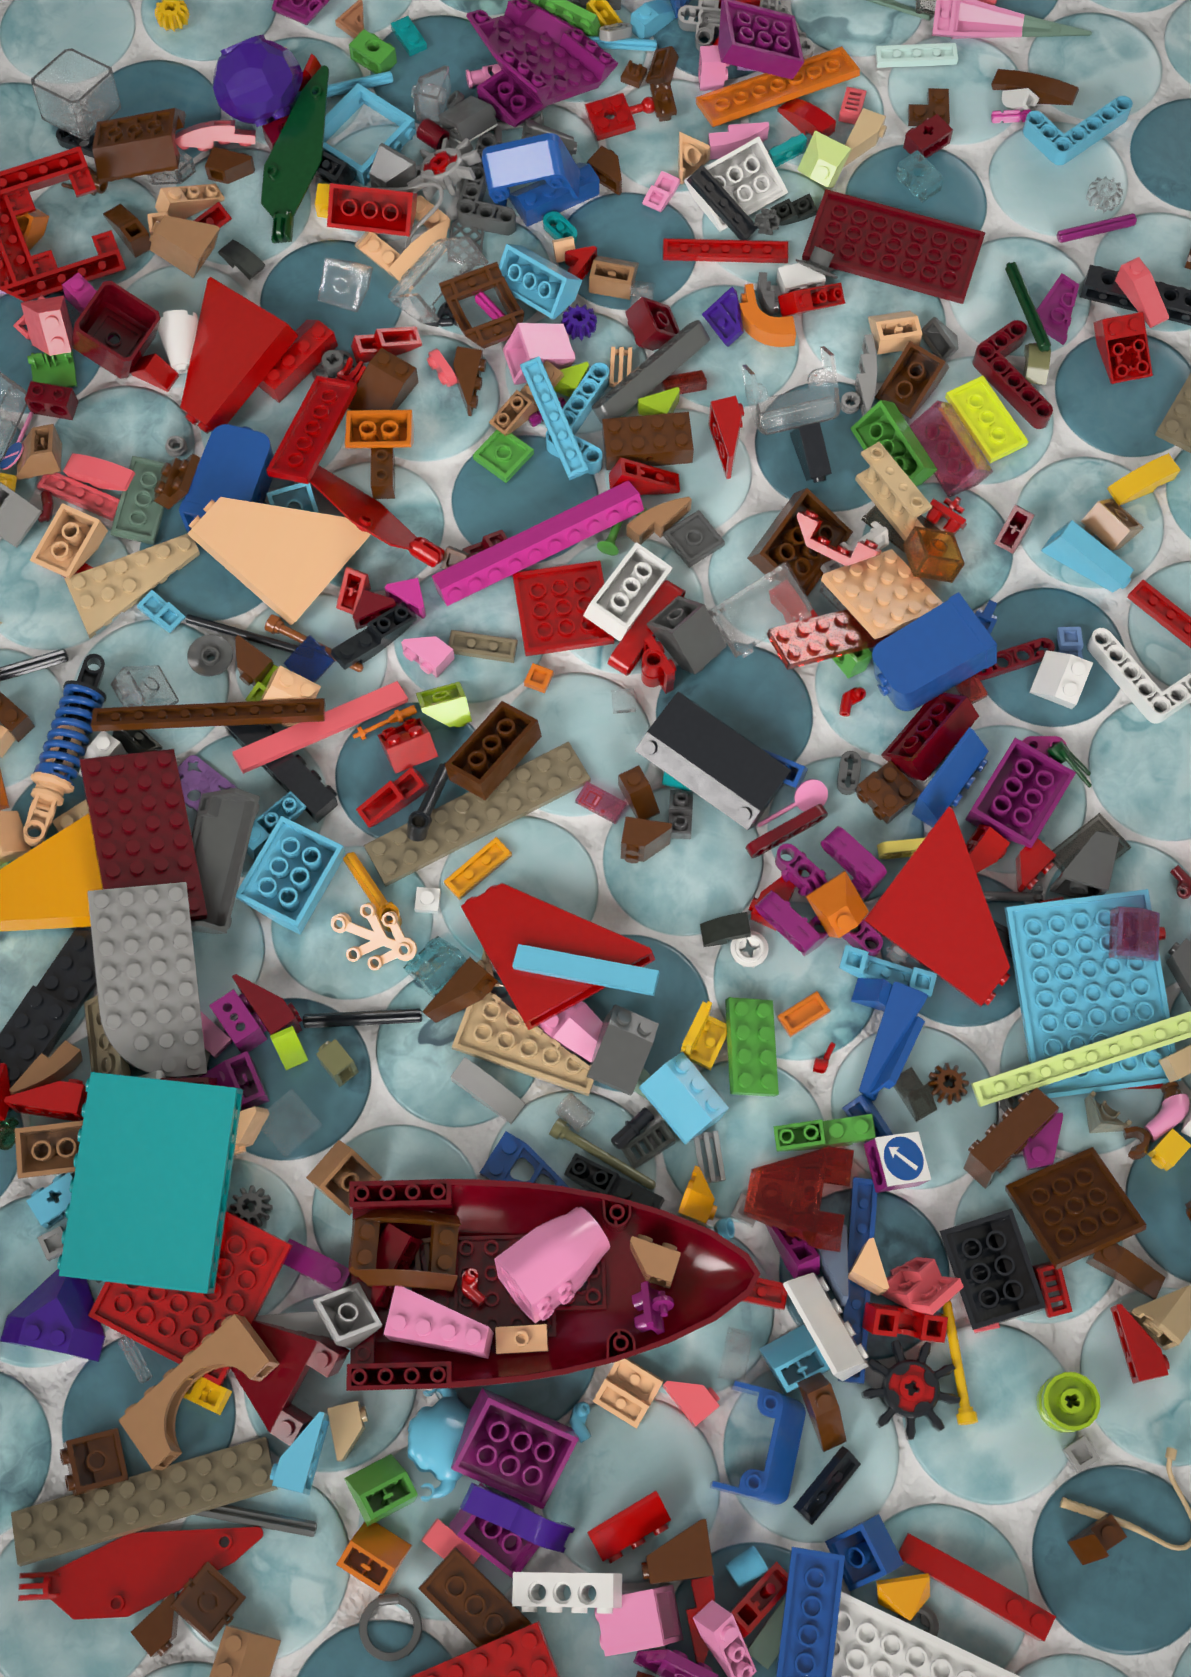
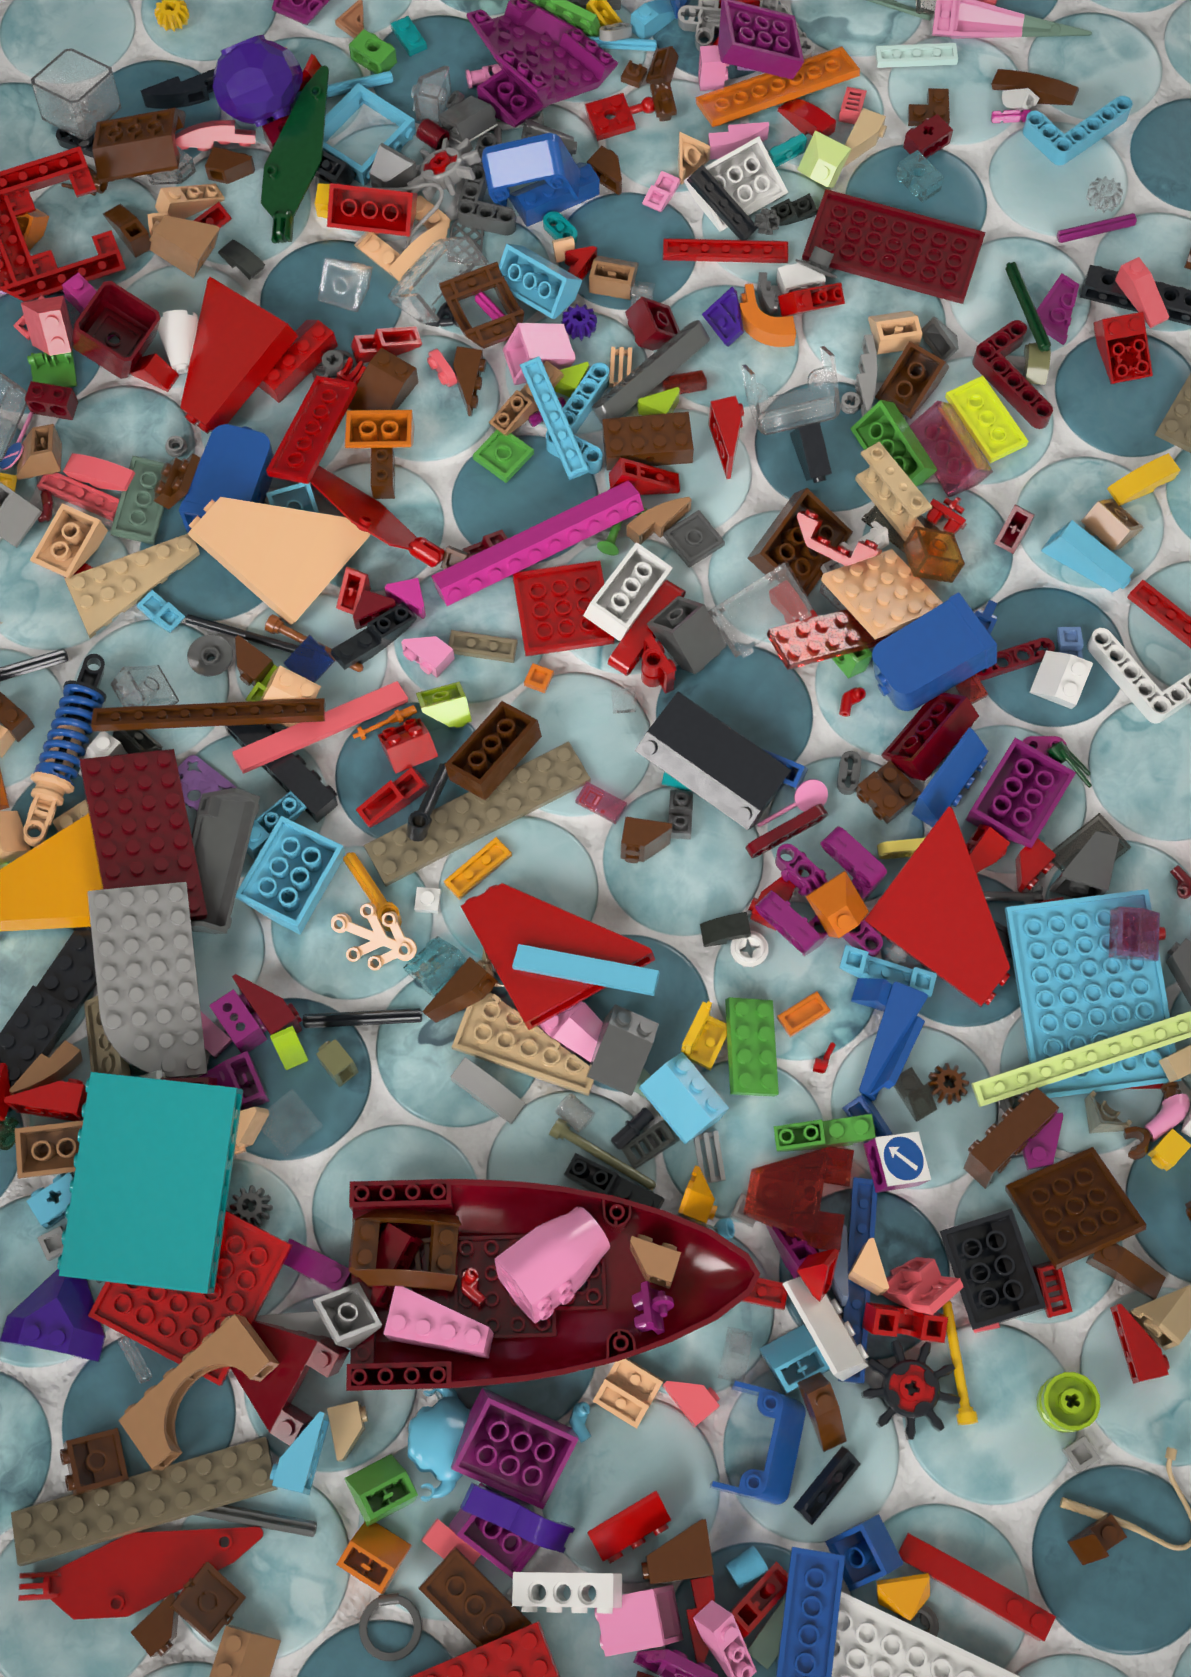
yellow slope [183,1377,232,1415] -> none
medium nougat slope [306,1140,382,1216] -> none
blue plate [479,1131,570,1188] -> none
light nougat plate [495,1324,548,1354] -> none
reddish brown slope [618,765,660,820] -> none
none -> black slope [140,69,215,109]
none -> red slope [797,1249,839,1302]

